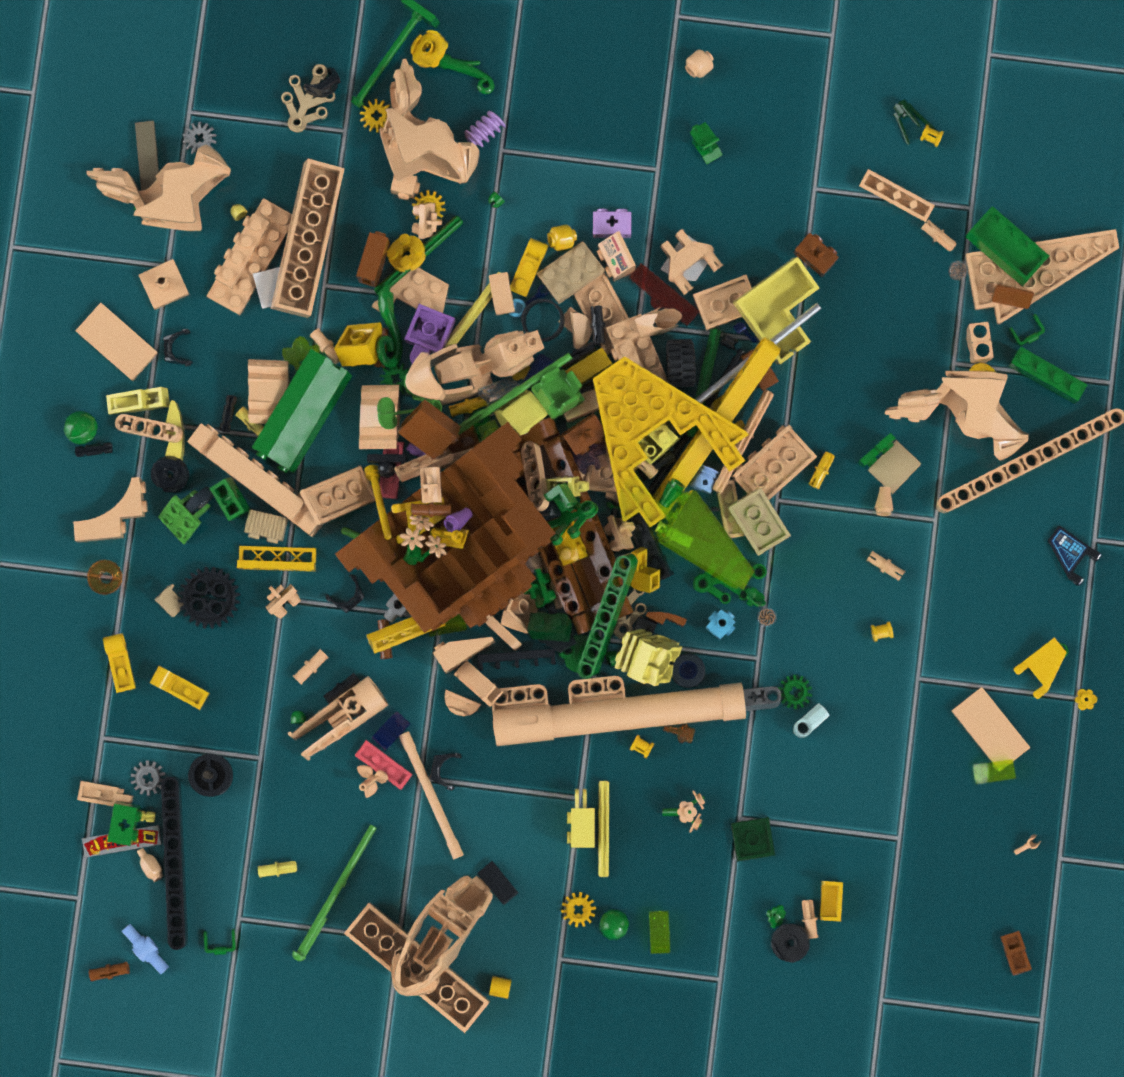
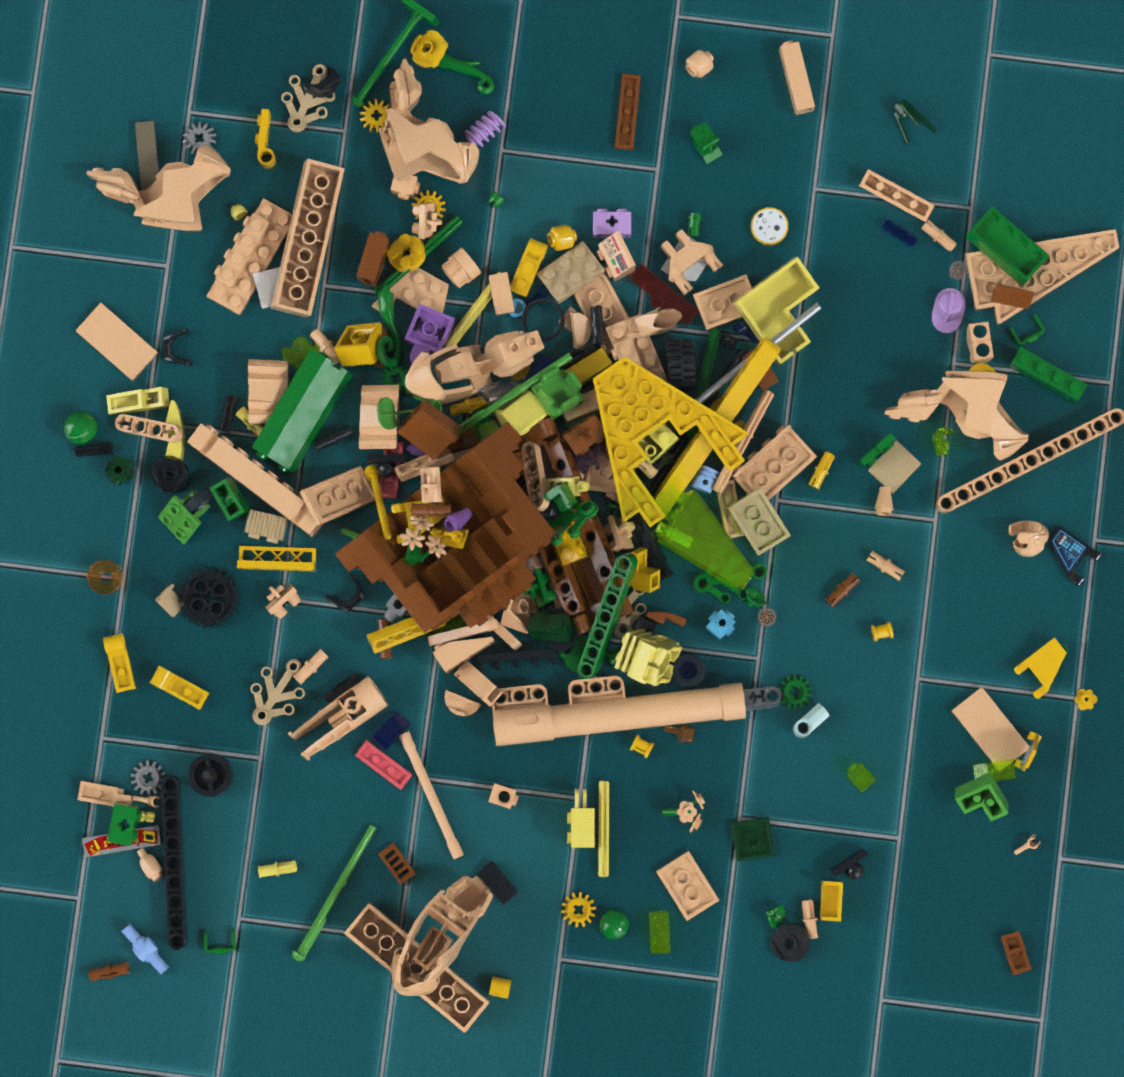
light nougat arch [73,477,148,542] -> none
light nougat tile [139,259,189,310] -> none
green hinge [291,710,306,724] -> none
light nougat plant [357,765,388,798] -> none
black helmet [429,753,462,791] -> none
green cone [659,478,685,508] -> none
dark orange brick [794,233,838,277] -> none
yellow bush [920,124,944,147] -> none
none -> dark green brick [105,454,135,486]
none -> light nougat hand [132,795,161,808]
none -> tan plant [250,659,305,725]
none -> yellow plate [255,109,276,169]
none -> black pin [314,425,353,452]
none -> dark orange slope [378,842,416,885]
none -> light nougat beam [428,619,499,647]
none -> light nougat piece [442,248,481,288]
none -> light nougat brick [488,783,519,809]
none -> dark orange tile [614,74,641,151]
none -> light nougat tile [656,851,720,921]
none -> green pin [687,213,702,237]
none -> white tile [751,207,788,246]
none -> light nougat brick [779,41,815,115]
none -> dark orange pin [825,573,860,607]
none -> black tile [831,849,868,880]
none -> clear neon green bracket [846,762,876,793]
none -> clear blue axle [882,219,918,247]
none -> lavender piece [932,288,965,333]
none -> clear neon green bracket [932,427,953,458]
none -> bright green brick [955,772,1008,821]
none -> light nougat helmet [1008,521,1049,557]
none -> yellow flag [1013,731,1042,771]

